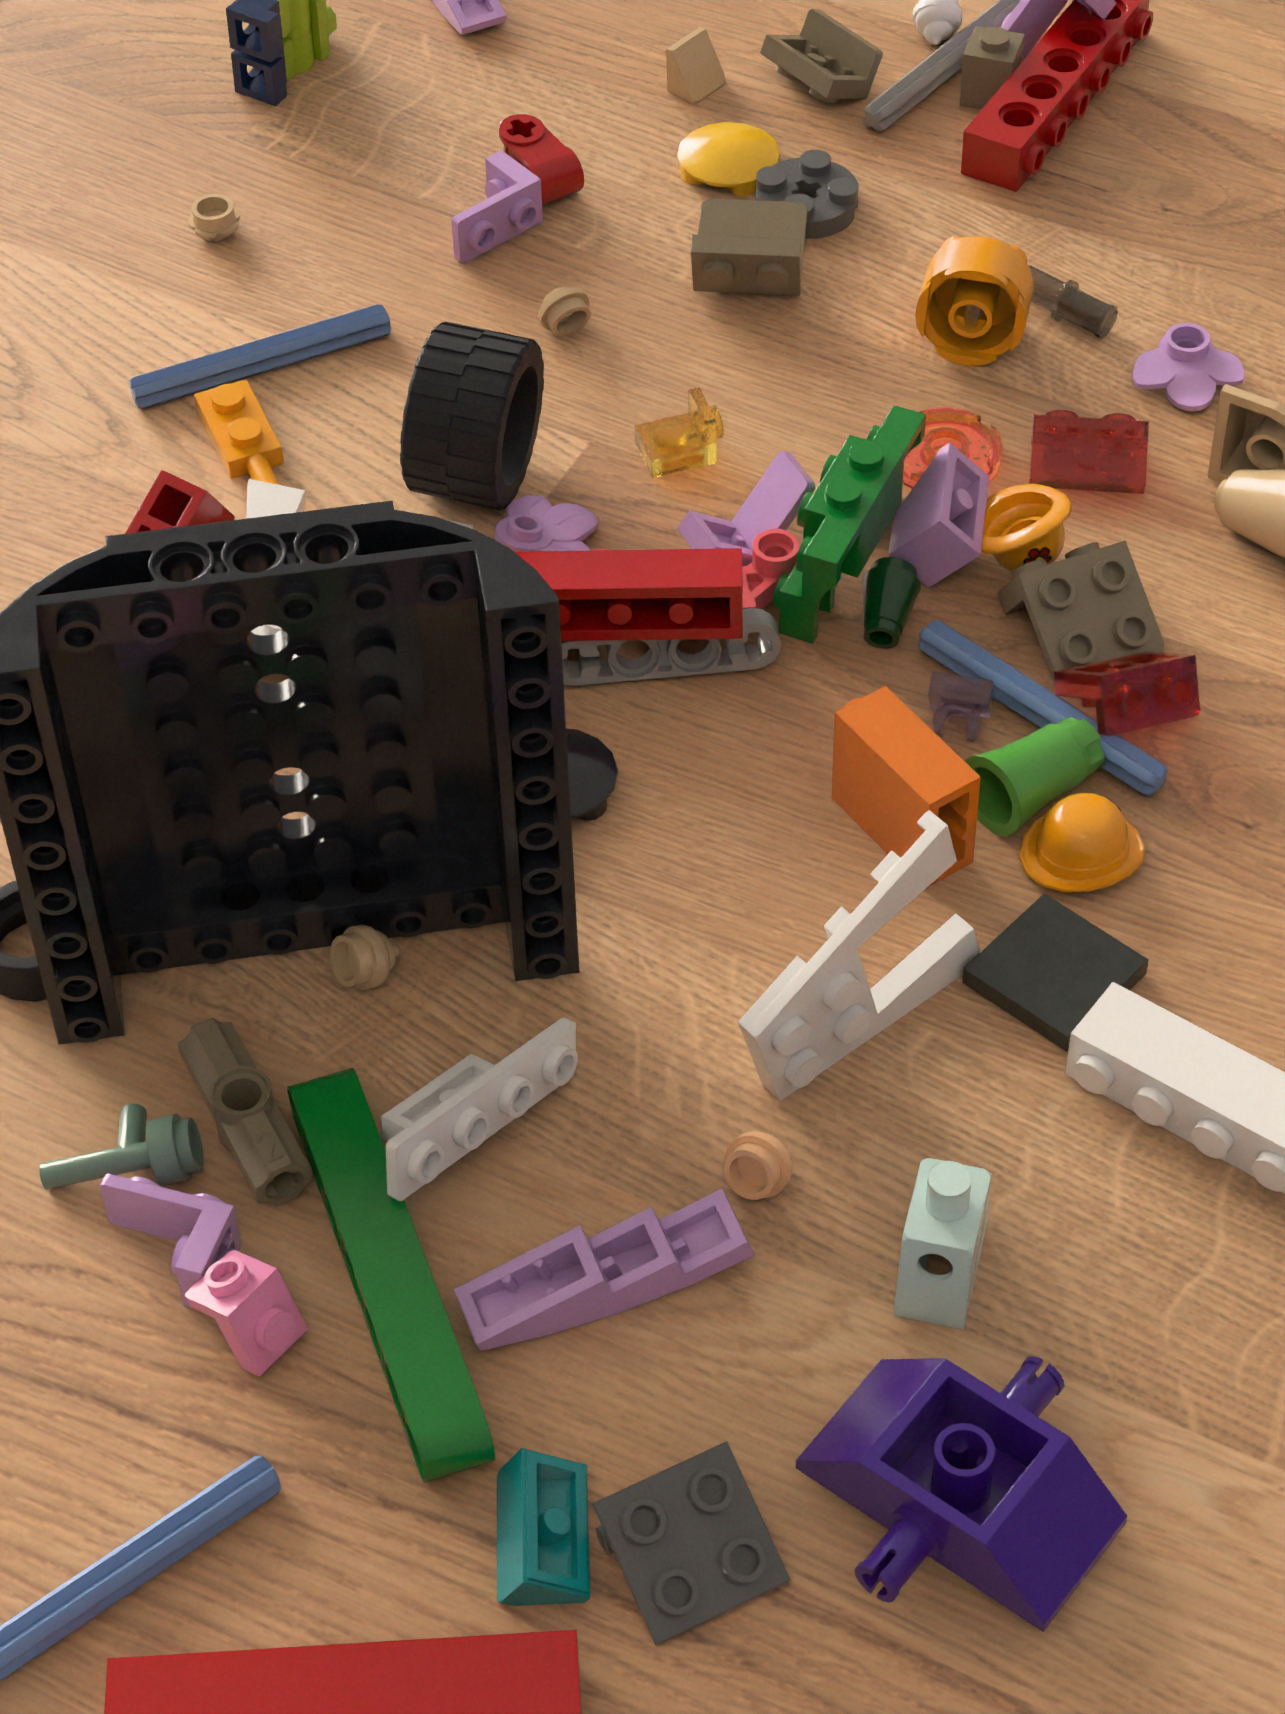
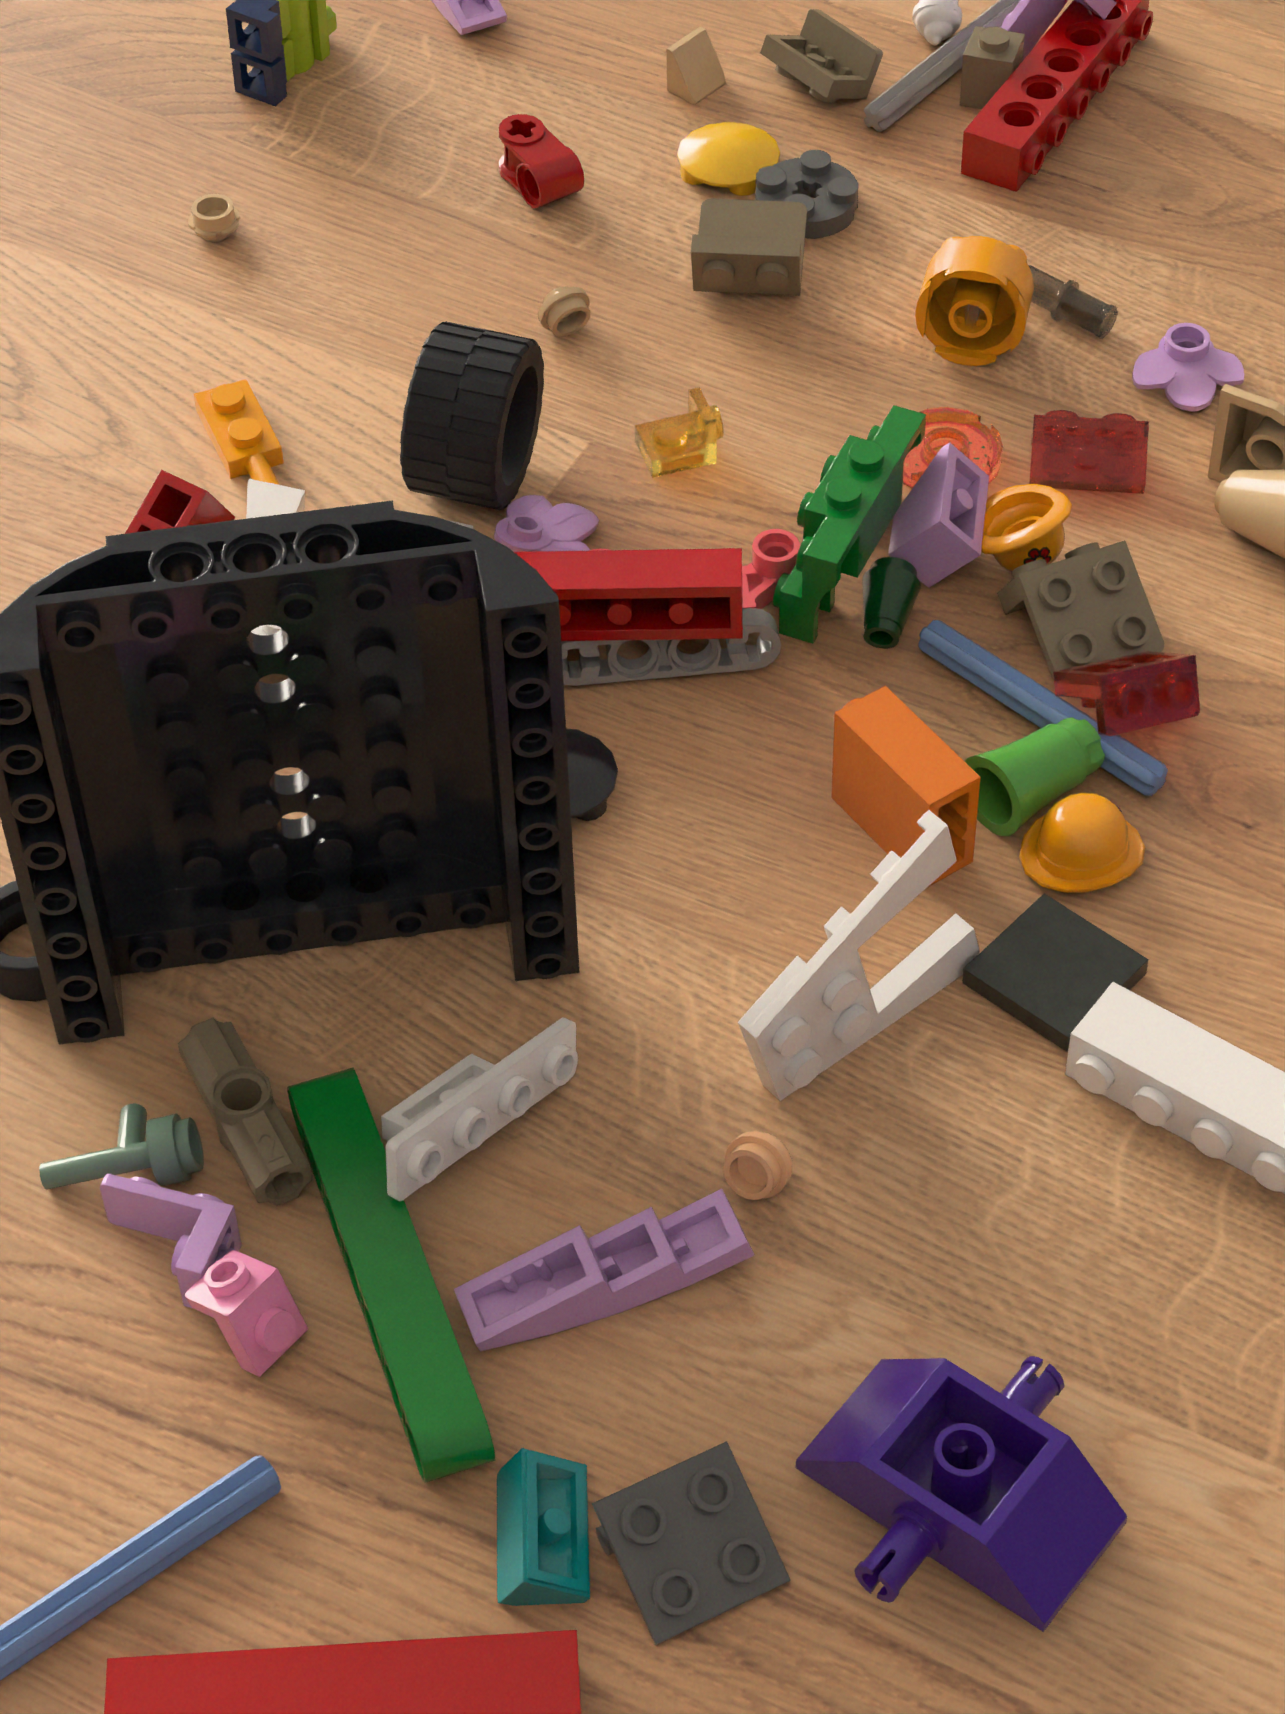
medium blue axle [129,304,391,409] -> none
tan plate [330,925,400,991] -> none
lavender bracket [451,150,543,264] -> none
lavender bracket [677,451,815,566] -> none
light aqua torso [894,1158,992,1330] -> none
tile [928,671,995,742] -> none

